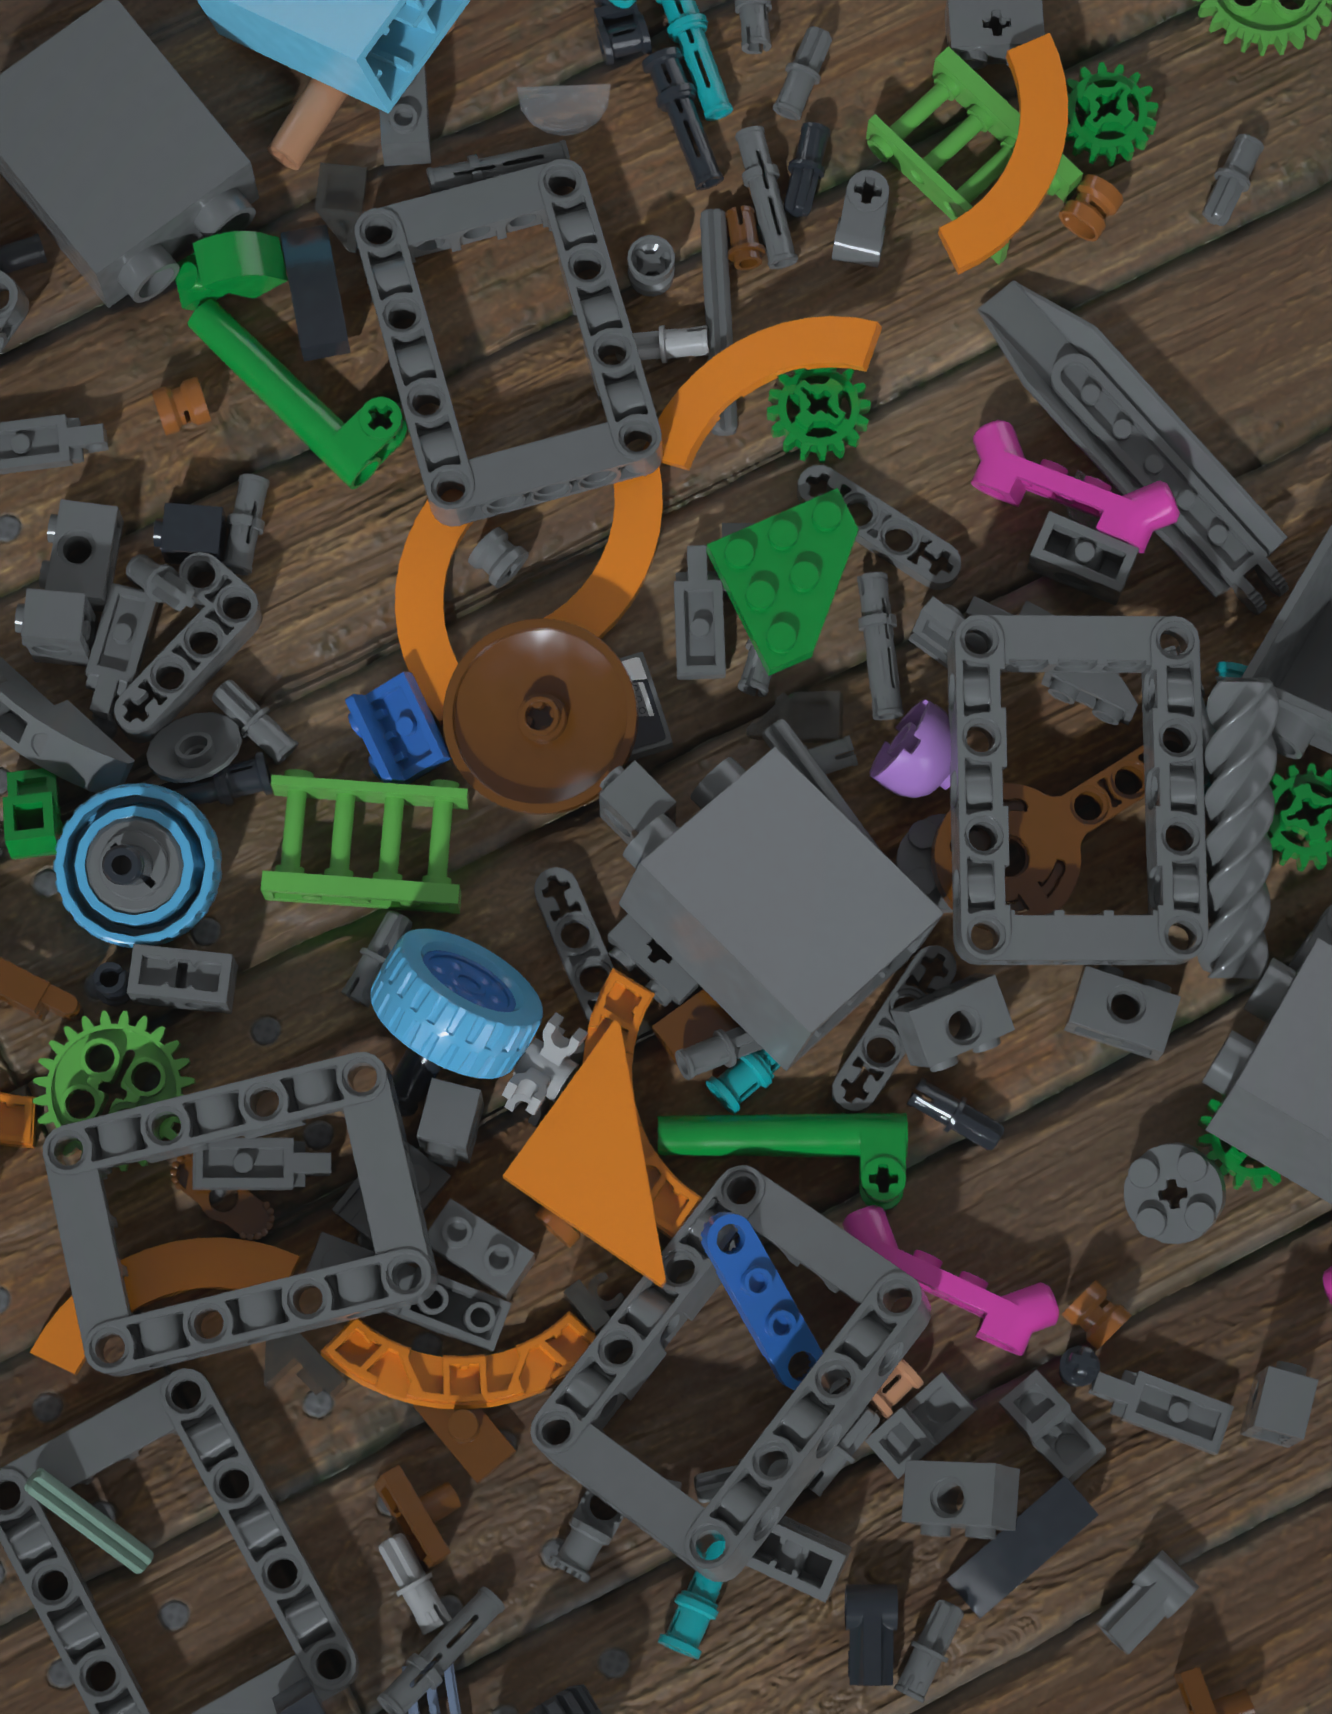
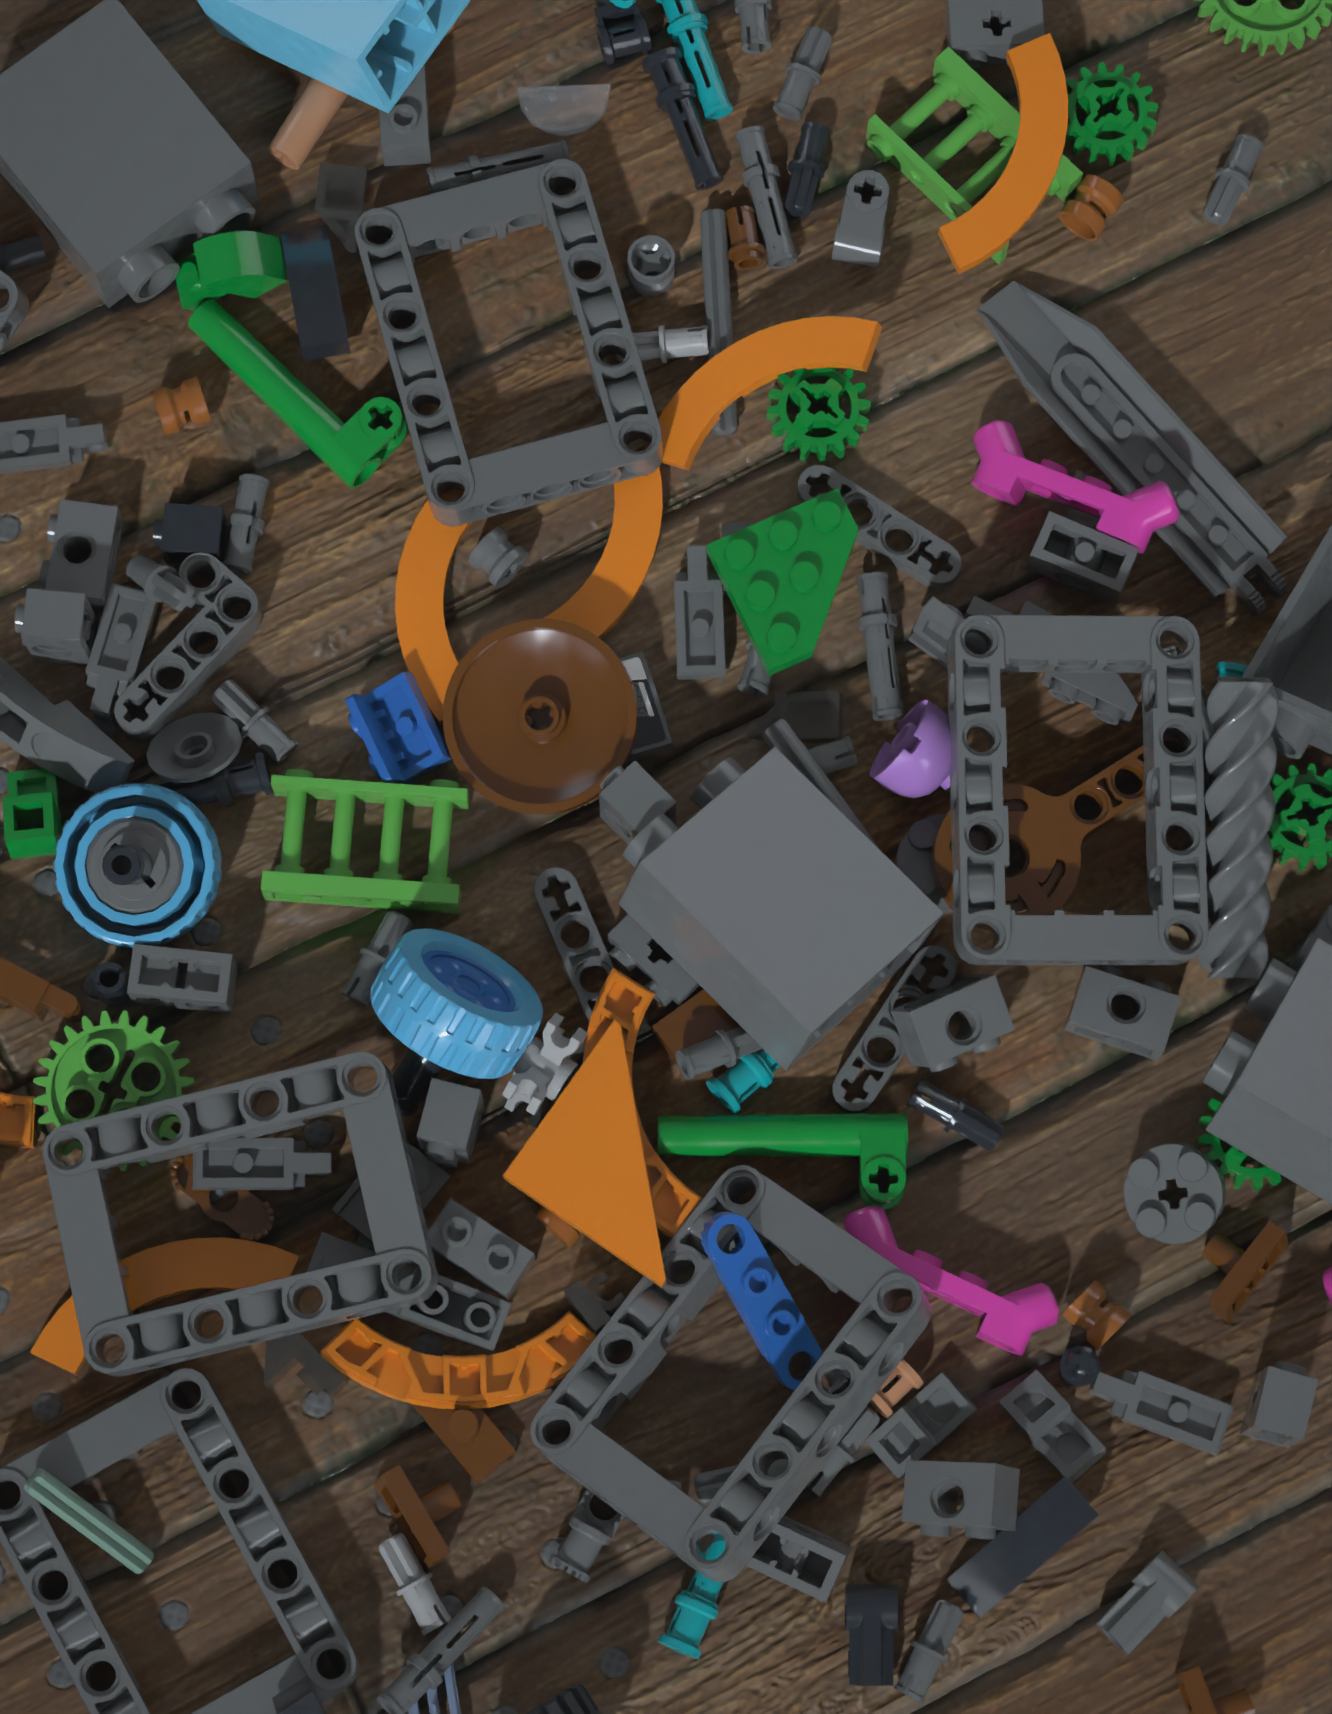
none -> reddish brown tile [1202,1220,1289,1323]

